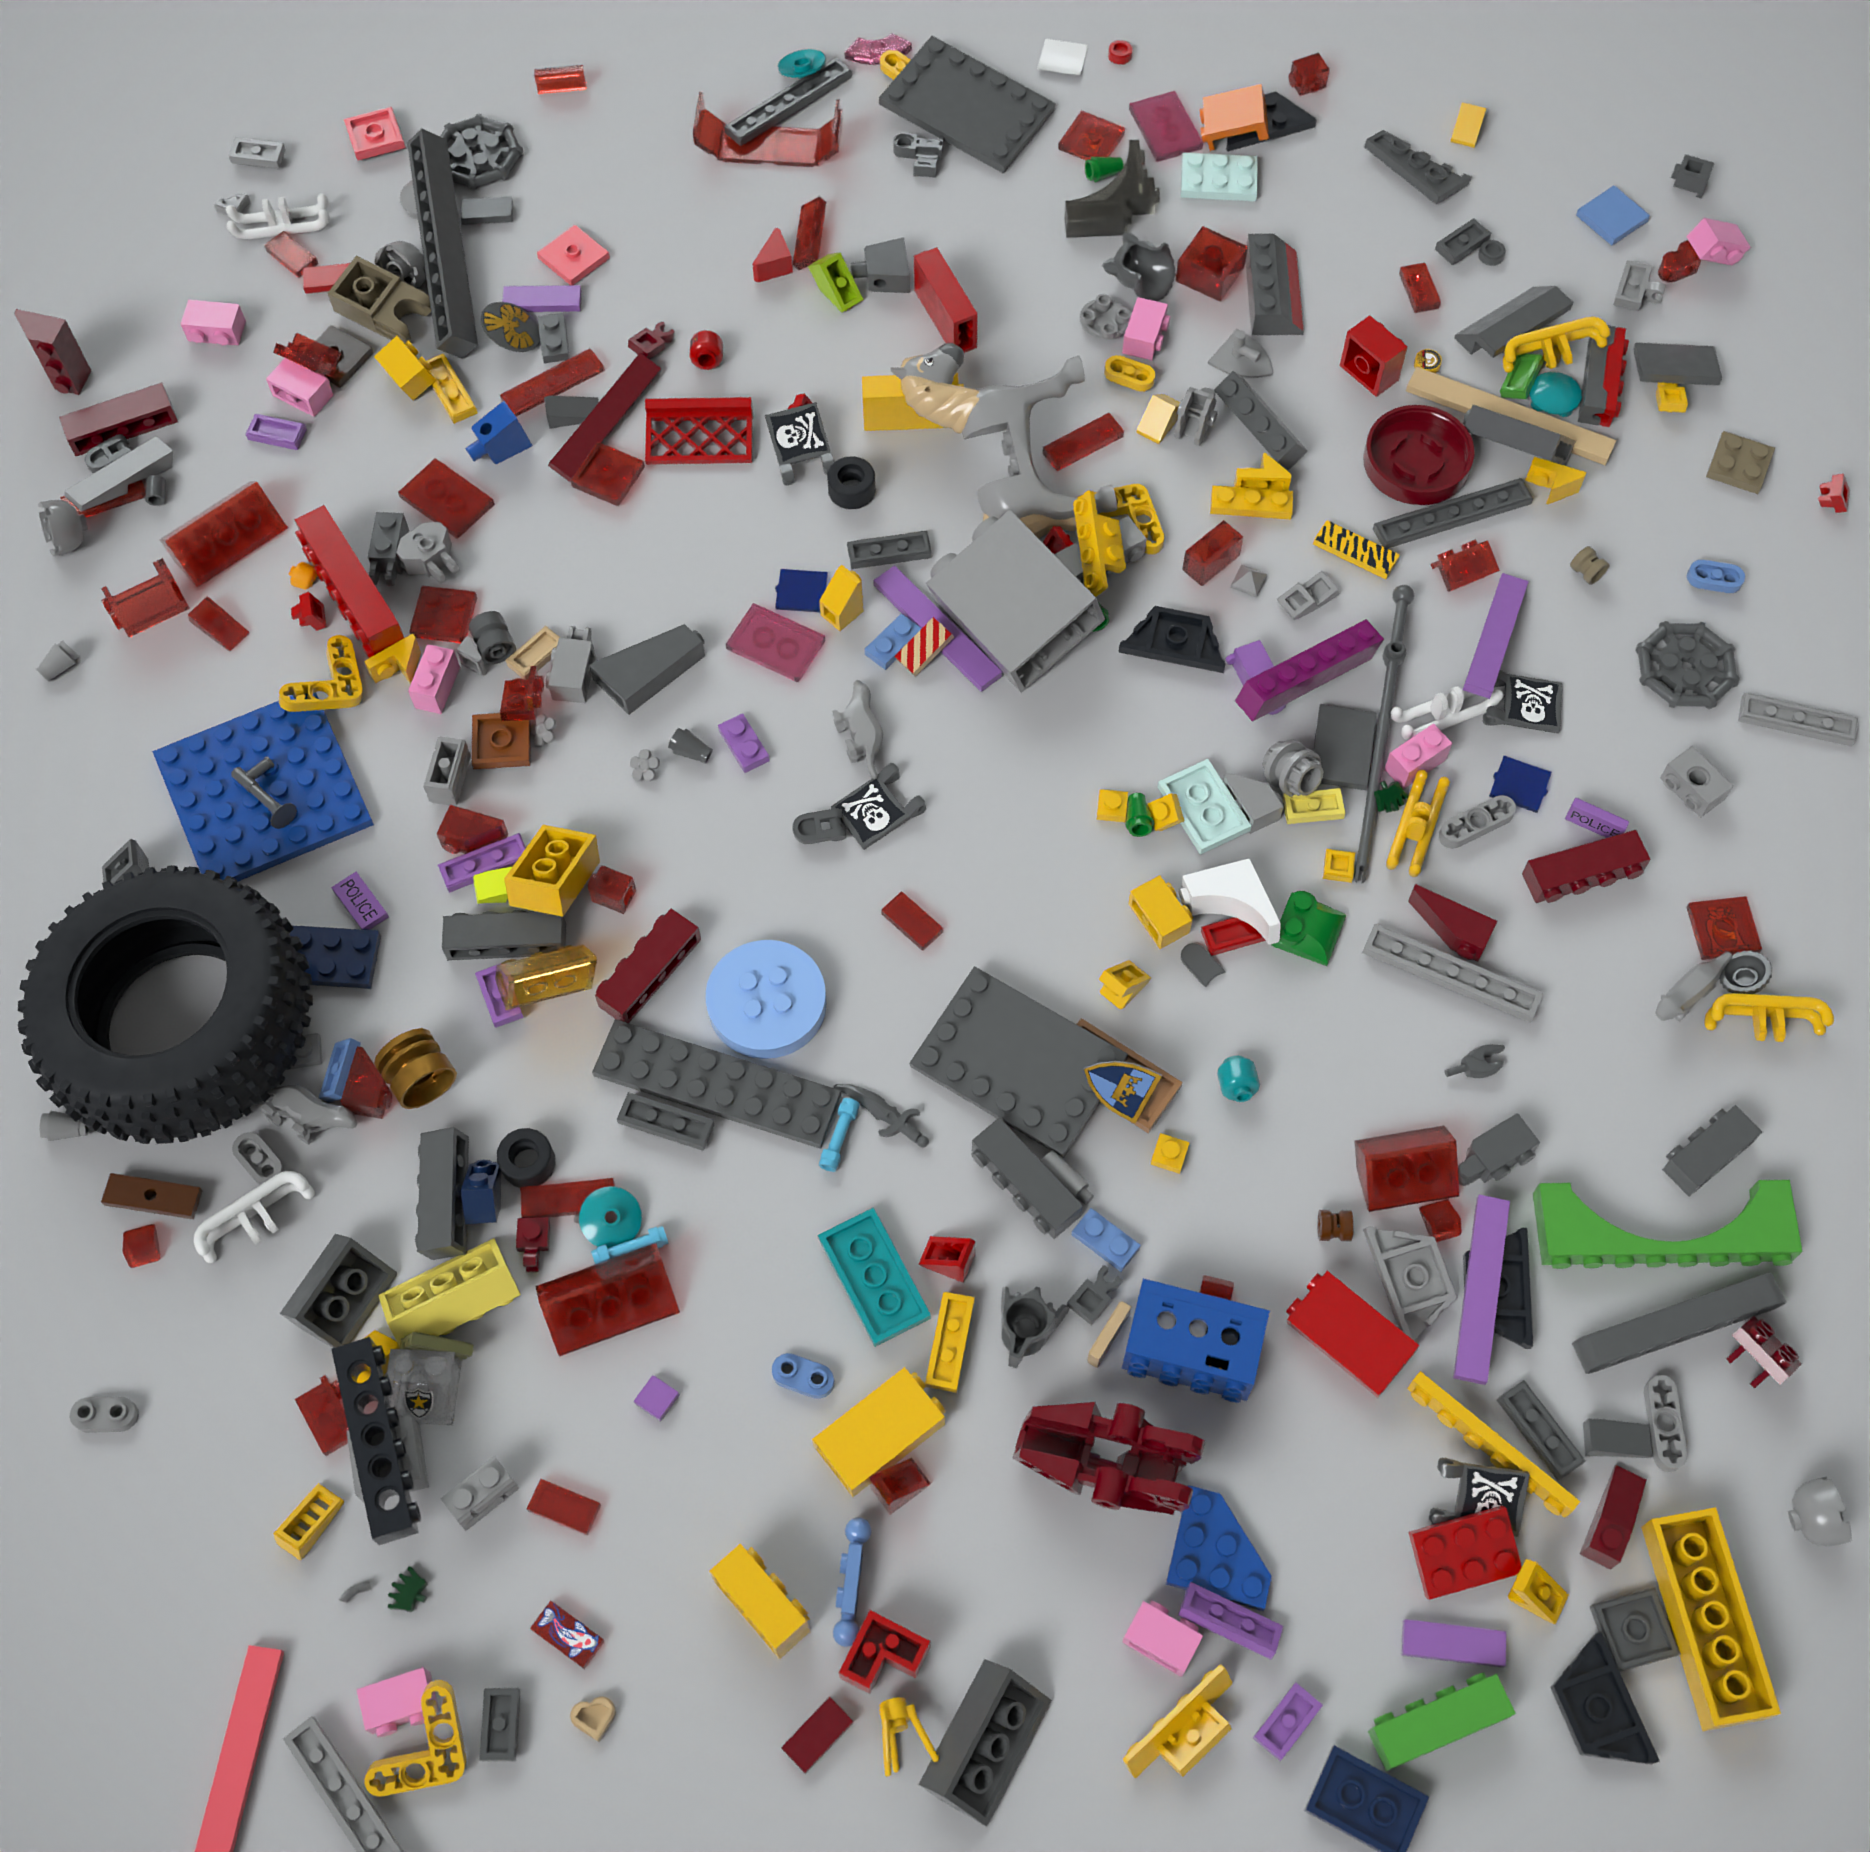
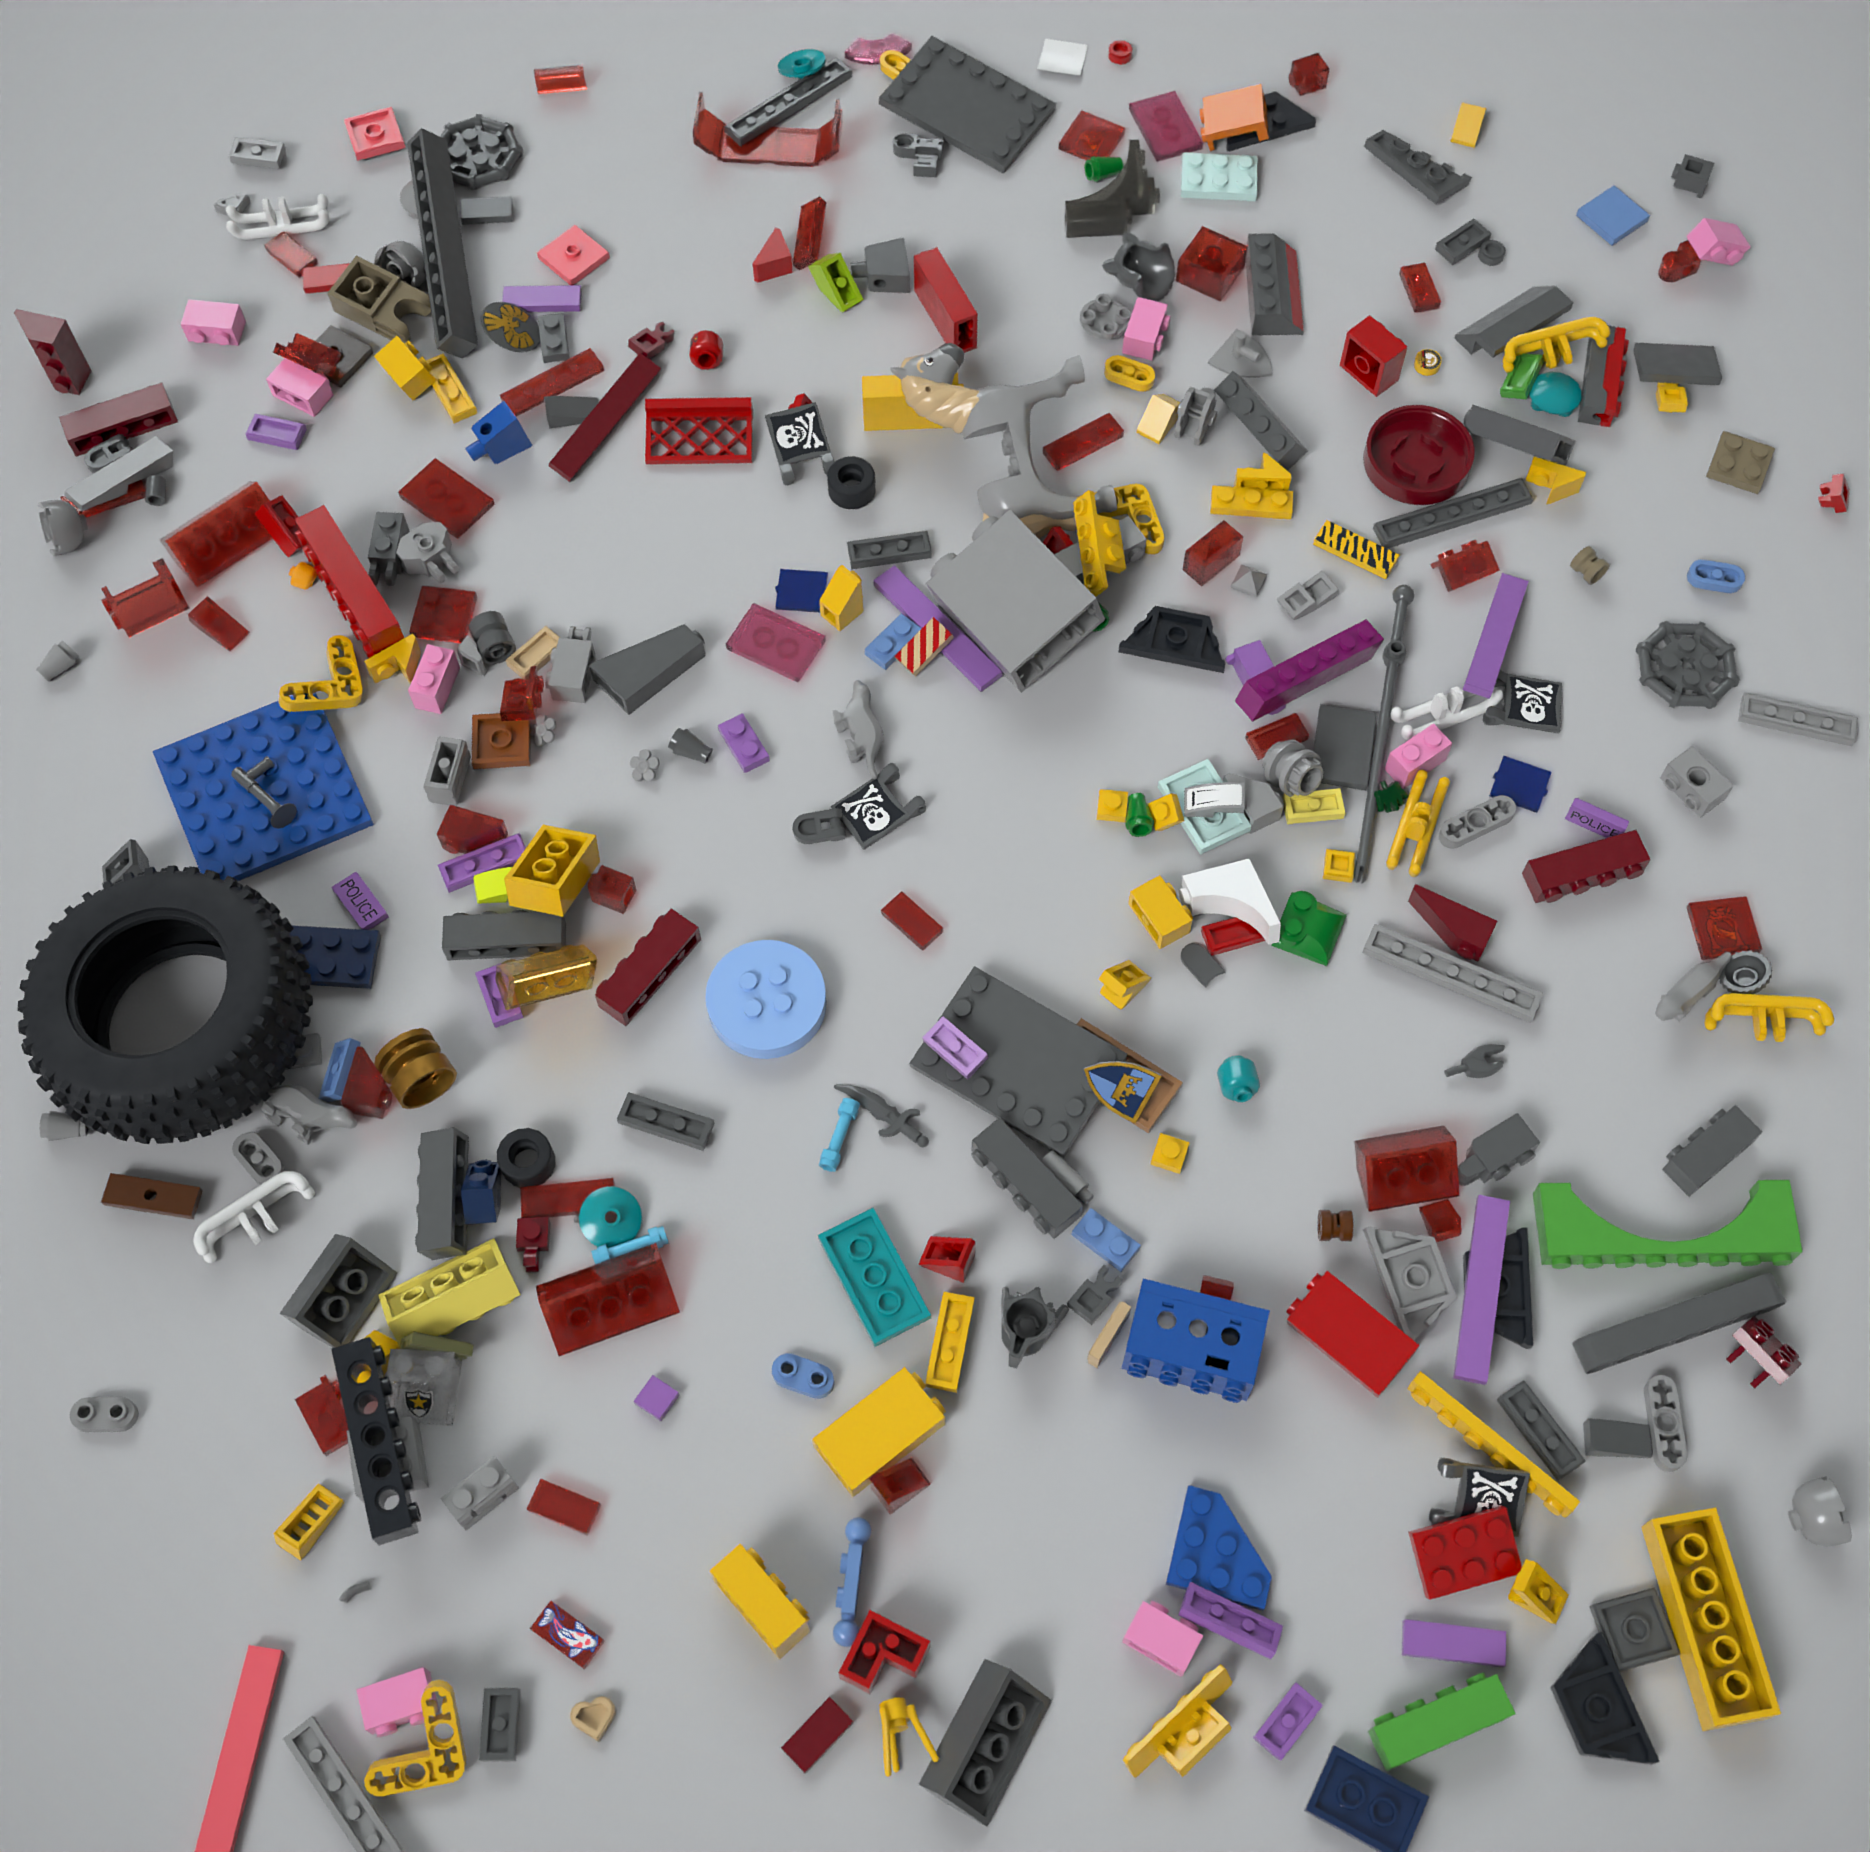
clear red slope [122,1224,160,1268] -> none
red tile [291,592,327,631] -> none
dark green piece [387,1566,428,1612] -> none
clear red plate [570,441,645,506] -> none
dark grey plate [592,1019,841,1149] -> none
dark red piece [1012,1402,1205,1515] -> none
tan tile [1406,367,1616,465] -> none
dark red slope [1579,1465,1647,1570] -> none
light grey plate [1613,260,1666,311] -> none
none -> red slope [255,495,302,557]
none -> lavender plate [922,1016,988,1080]
none -> slope [1184,782,1245,818]
none -> clear red tile [1245,713,1309,760]

